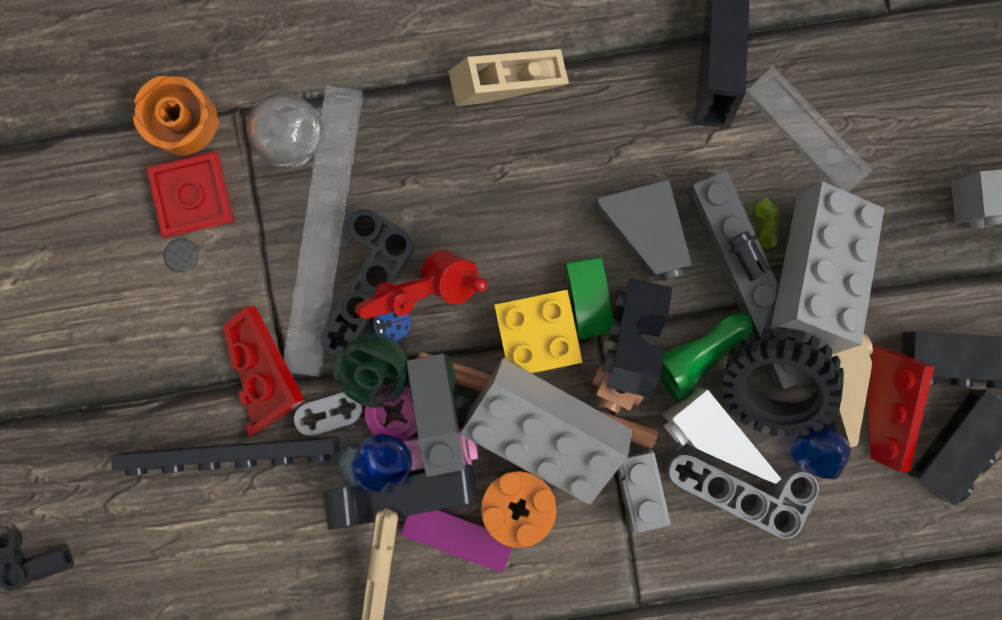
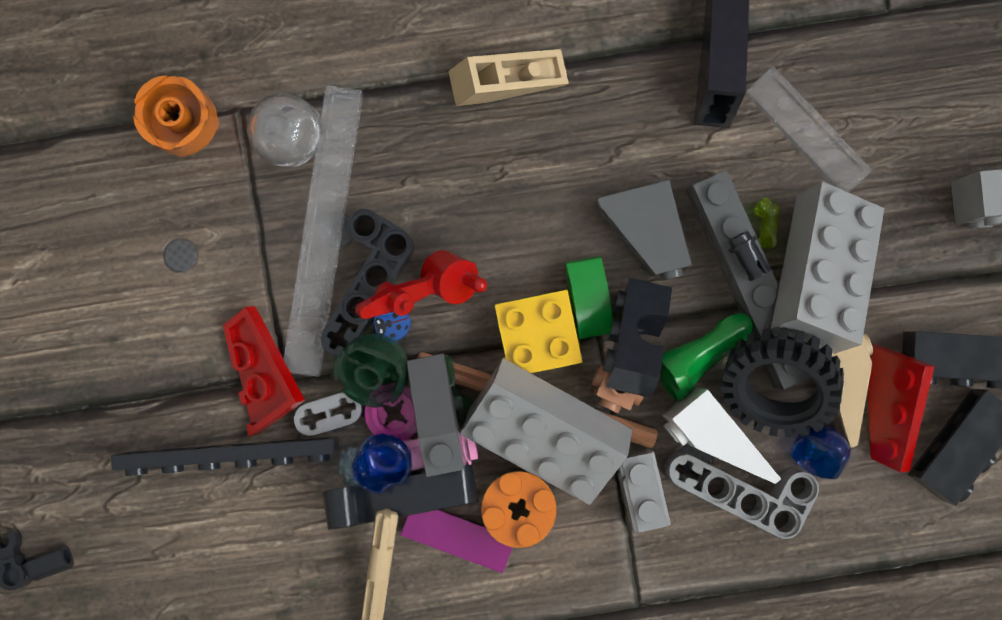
red tile [146,151,235,239] -> none

